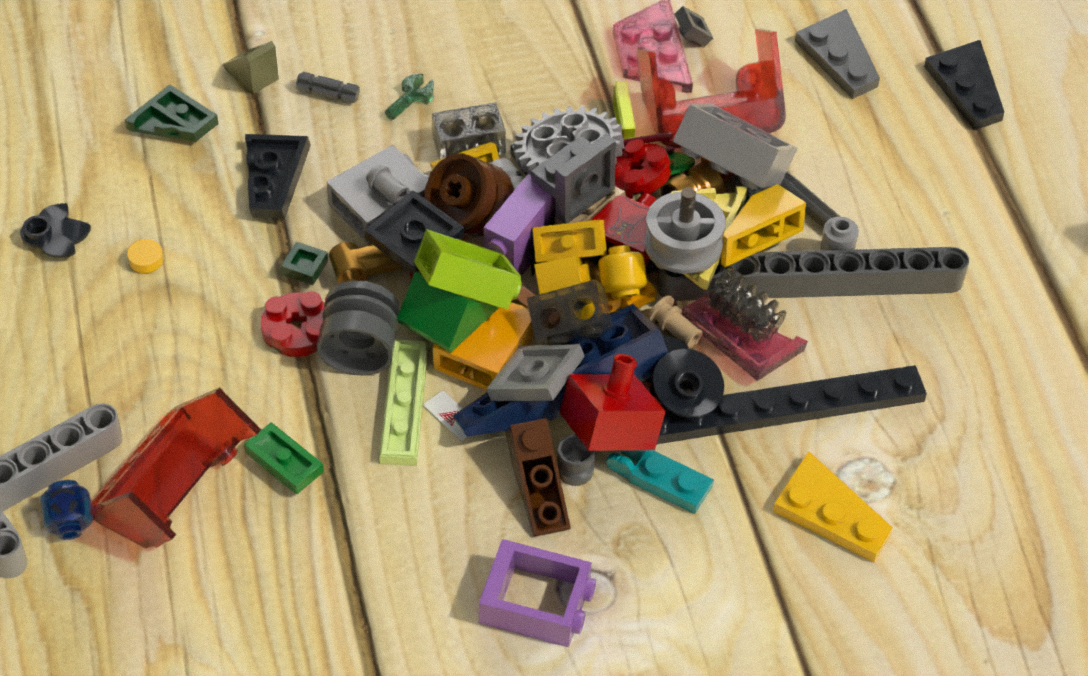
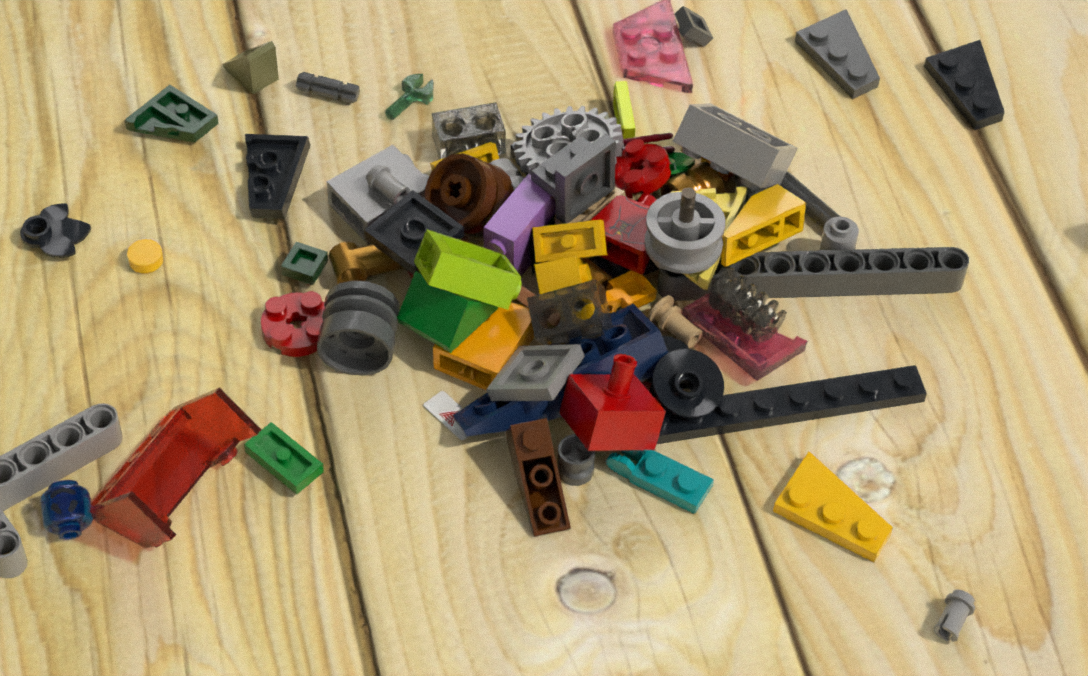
yellowish green tile [379,339,429,466] -> none
medium lavender window [479,539,597,647] -> none
yellow head [598,245,647,298] -> none
clear red windscreen [636,28,786,148] -> none
none -> light grey pin [934,589,975,642]

